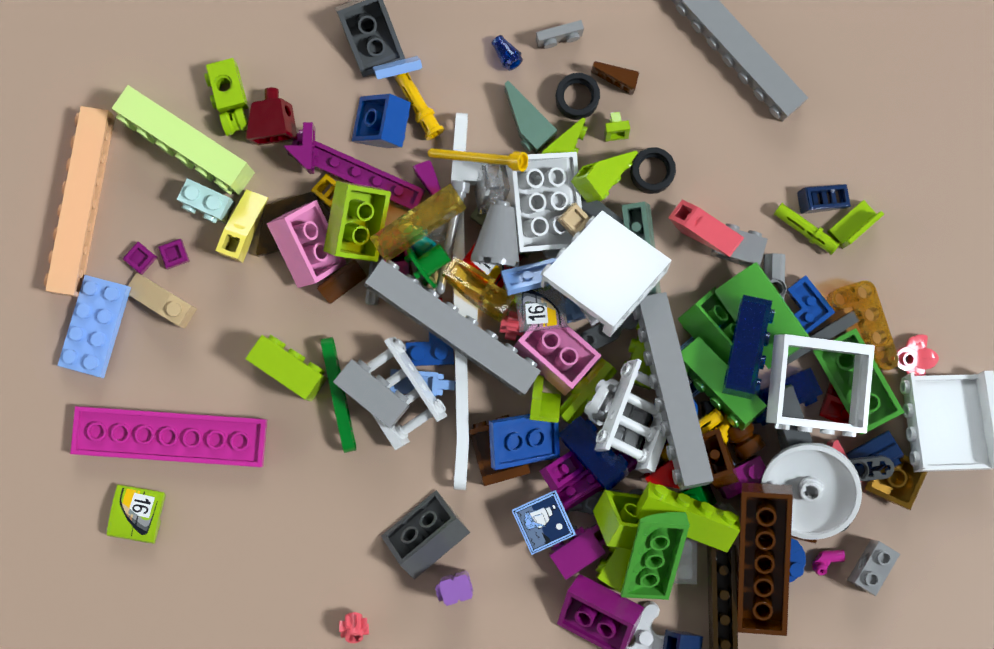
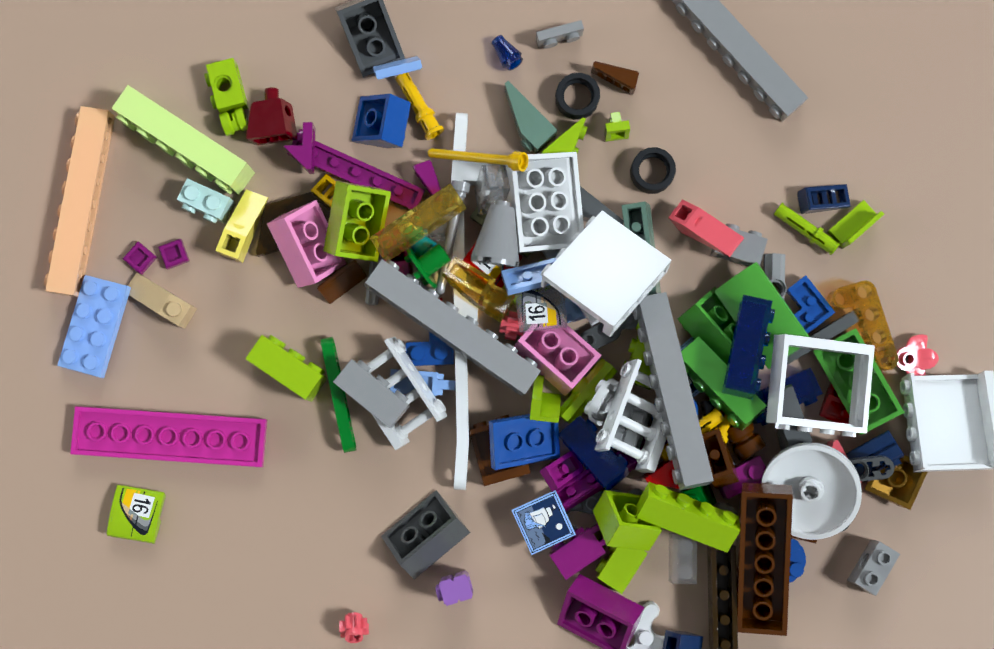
tan tile [557,203,590,237] -> none
lime slope [571,151,638,203] -> none
bright green slope [621,512,690,600] -> none
dark pink arm [812,550,845,576] -> none

